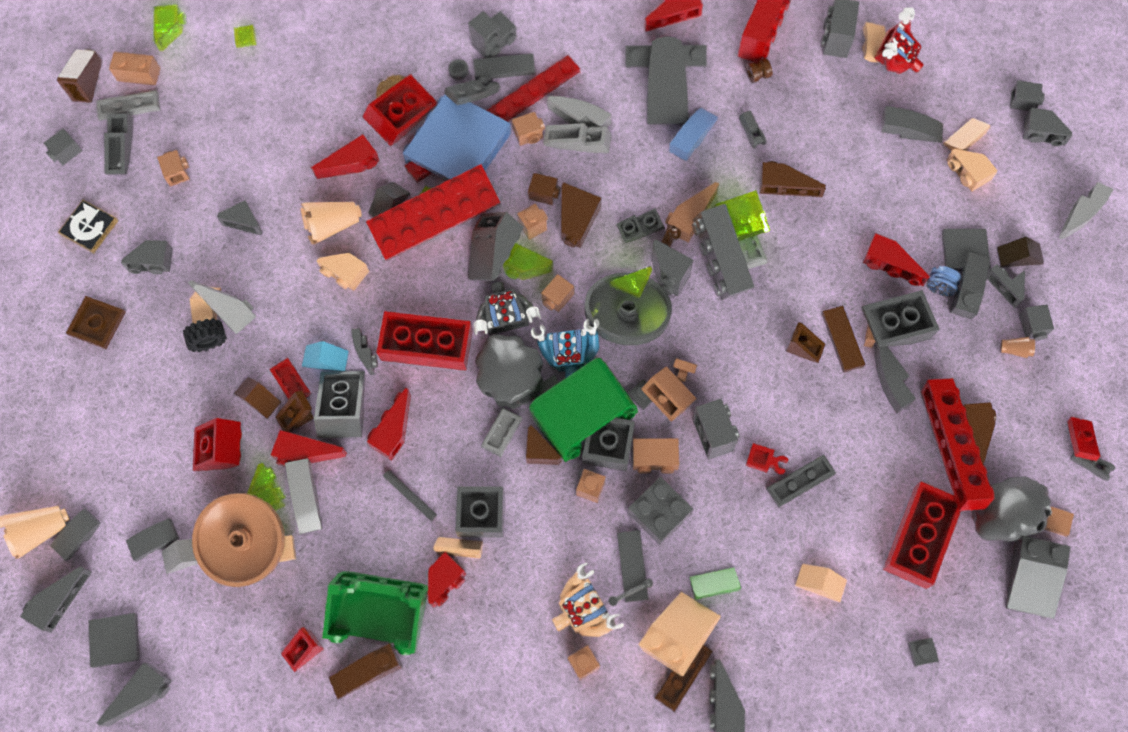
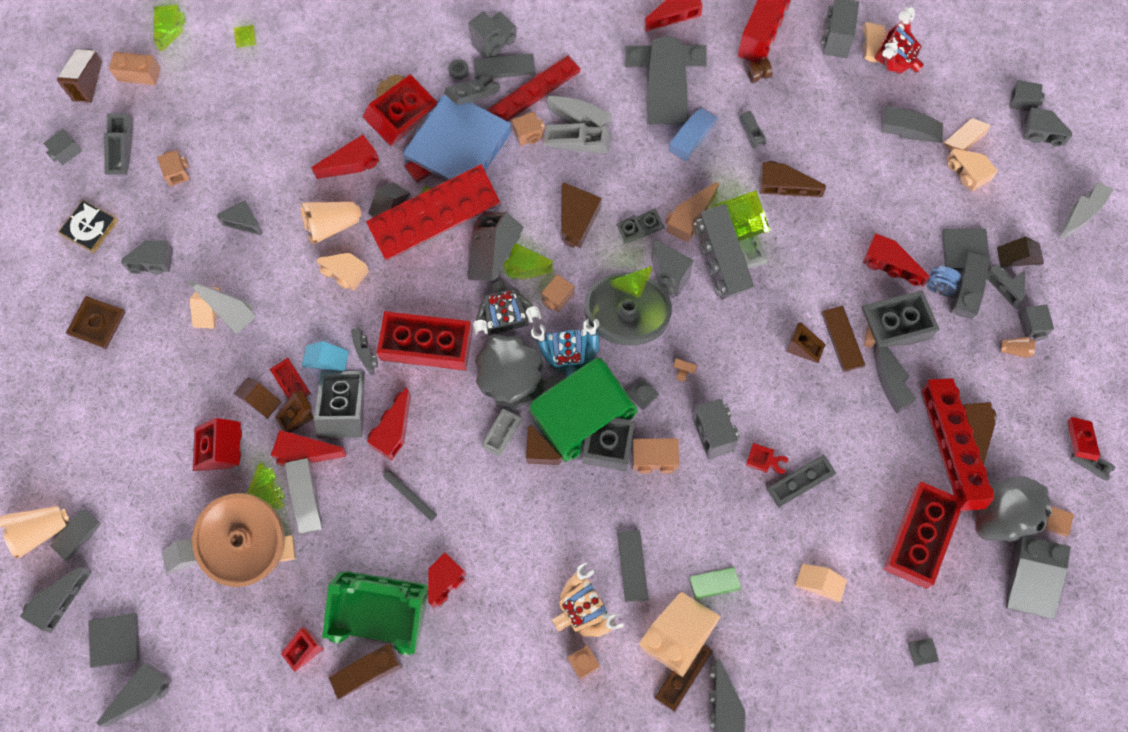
light grey tile [96,90,160,121] -> none
dark grey slope [126,518,179,561] -> none
black tyre [183,318,227,352] -> none
light nougat slope [434,537,483,558] -> none
dark grey brick [455,486,505,538] -> none
nougat brick [517,204,548,240] -> none
reddish brown brick [528,173,561,205] -> none
nougat brick [576,469,606,503] -> none
dark grey hinge [608,579,653,606] -> none
dark grey brick [627,477,693,545] -> none
nougat brick [641,366,697,422] -> none
reddish brown arm [661,226,681,247] -> none

